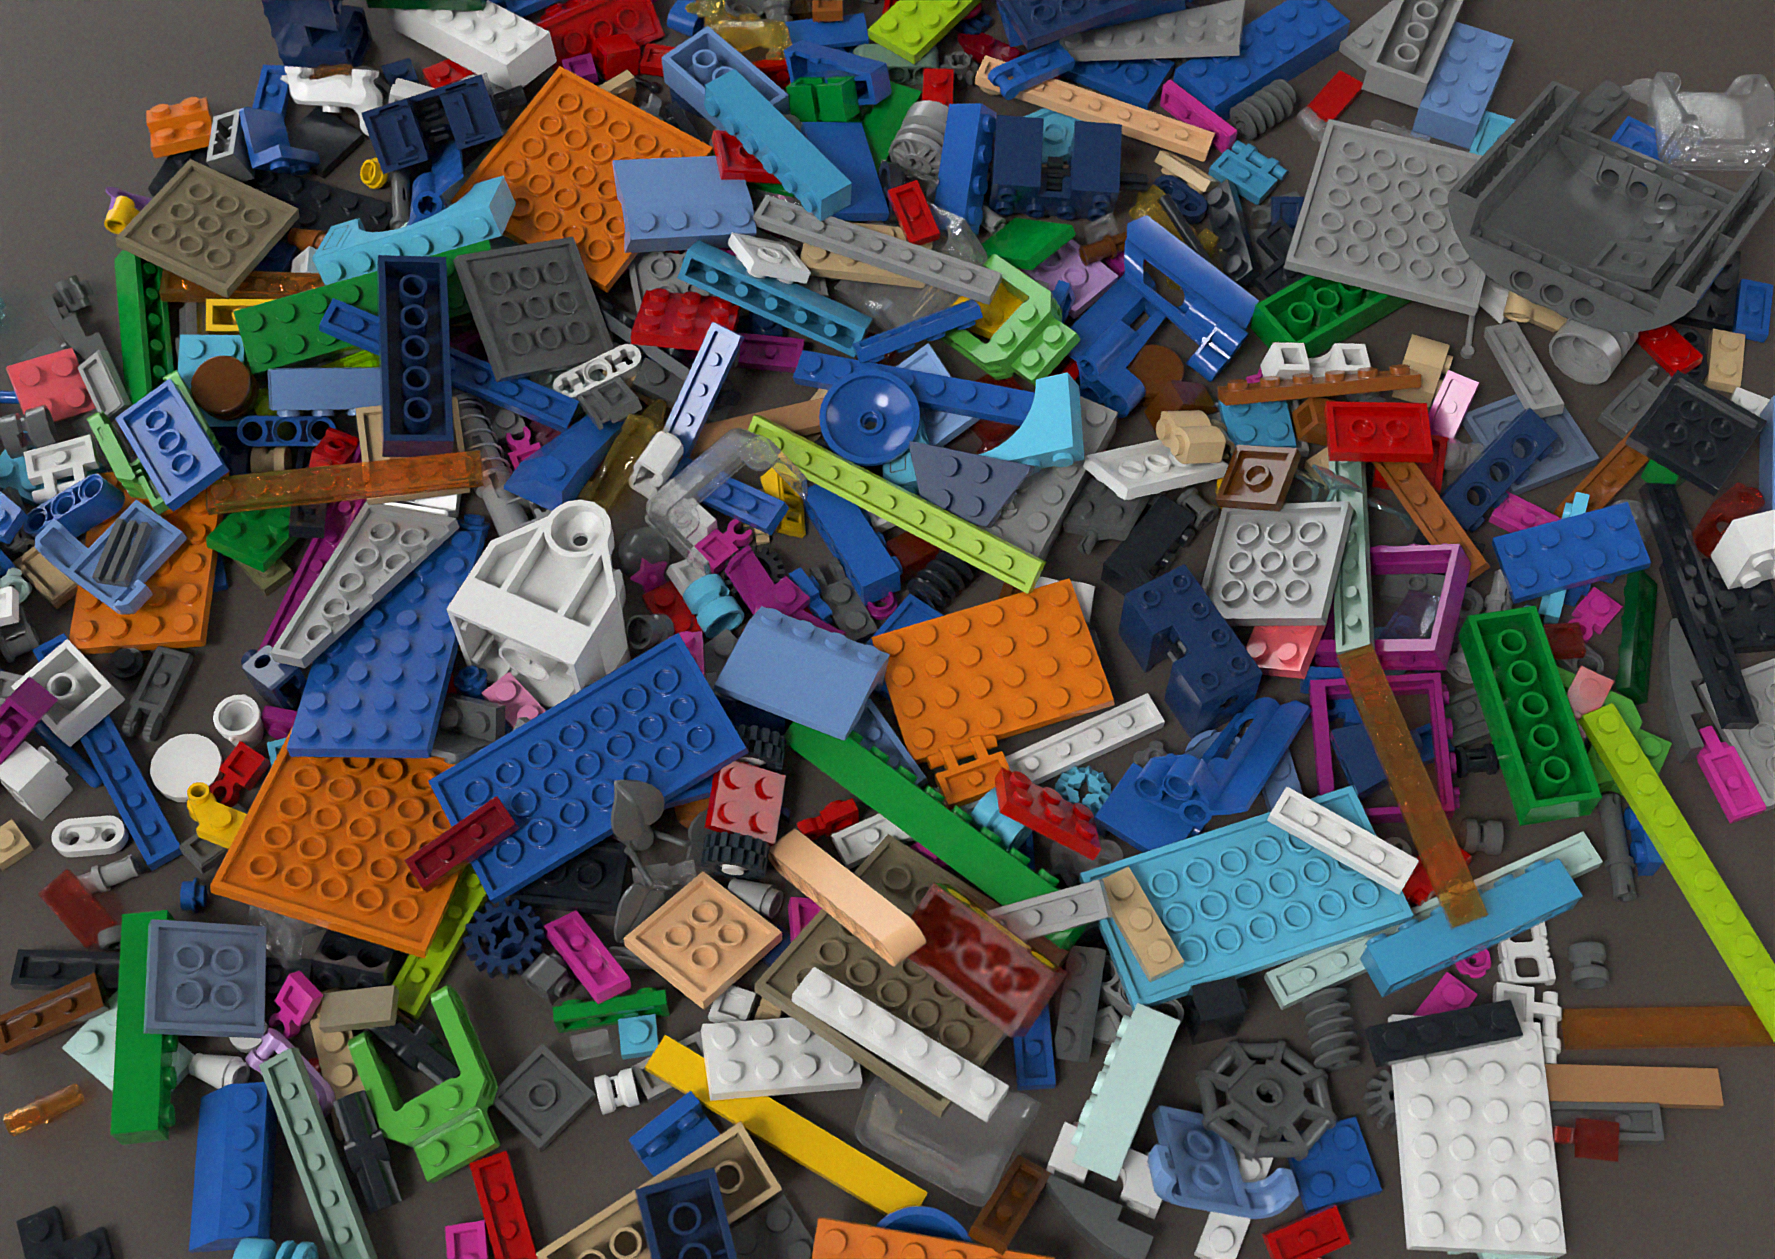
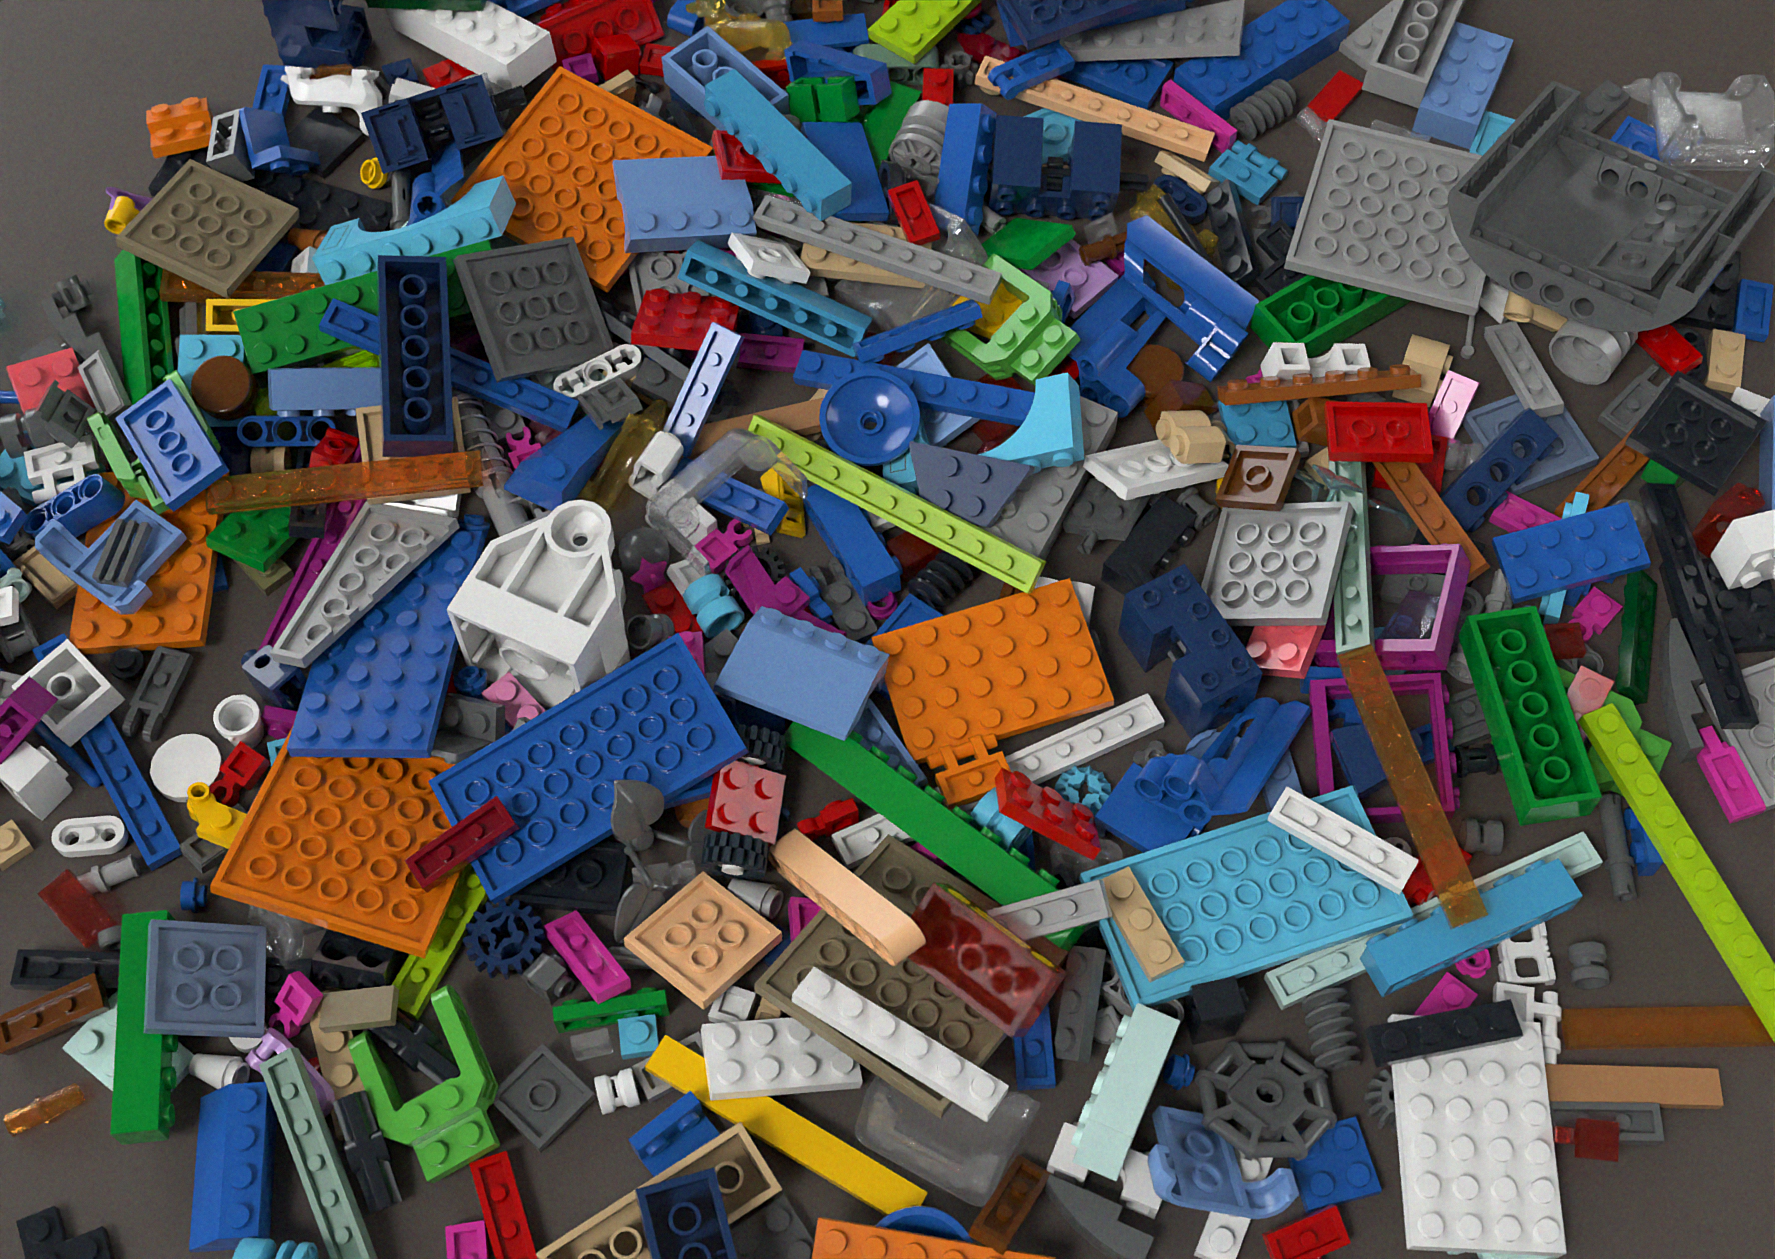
none -> dark grey plate [30,380,95,449]
none -> blue plate [1163,1054,1195,1091]

